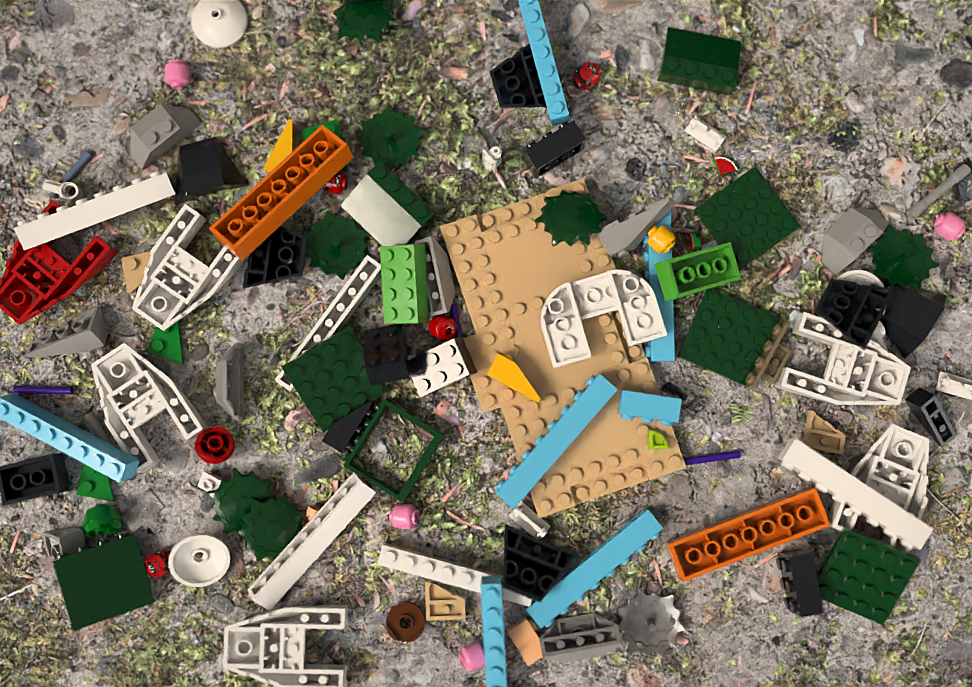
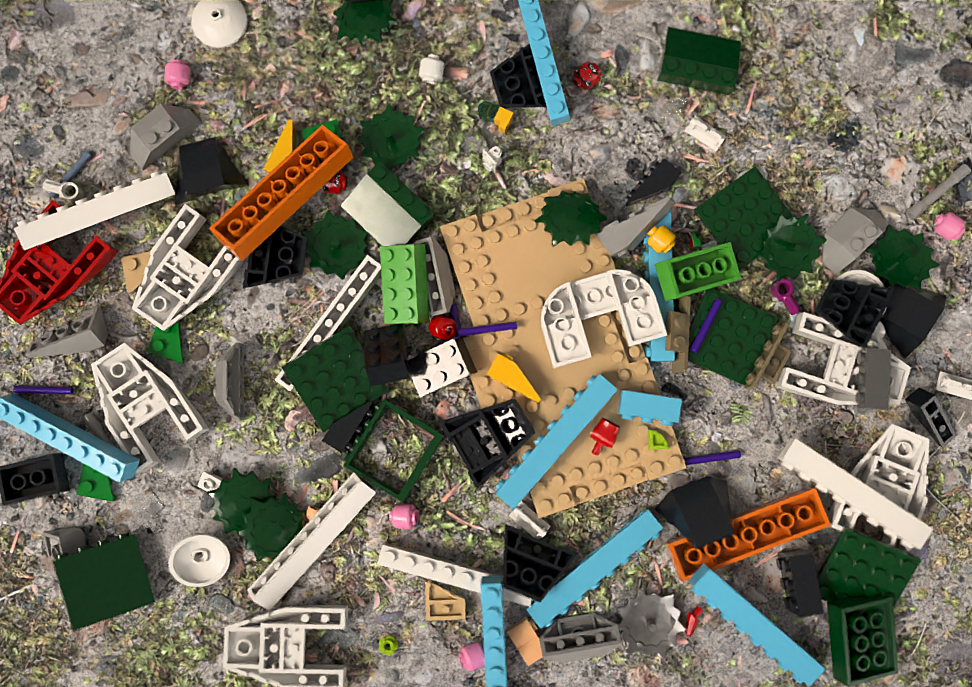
green cone [82,504,123,538] -> none
red head [144,548,171,578] -> none
red cone [195,426,235,464] -> none
reddish brown plate [386,601,426,643] -> none
black brick [523,120,586,179] -> none
red tile [713,156,738,176] -> none
tan wing [803,410,846,455] -> none
none -> lime plate [379,635,398,655]
none -> white head [419,54,445,84]
none -> black wedge [438,399,535,490]
none -> dark purple piece [458,321,517,336]
none -> leg [478,101,513,134]
none -> red piece [590,418,620,456]
none -> black slope [625,158,682,207]
none -> black wedge [655,476,734,549]
none -> dark tan bracket [665,295,691,373]
none -> red bar [685,606,703,638]
none -> medium azure brick [688,563,825,687]
none -> dark purple piece [690,299,722,353]
none -> dark green piece [758,214,827,281]
none -> magenta axle [771,279,801,315]
none -> dark green slope [827,596,898,687]
none -> dark grey brick [855,348,891,410]

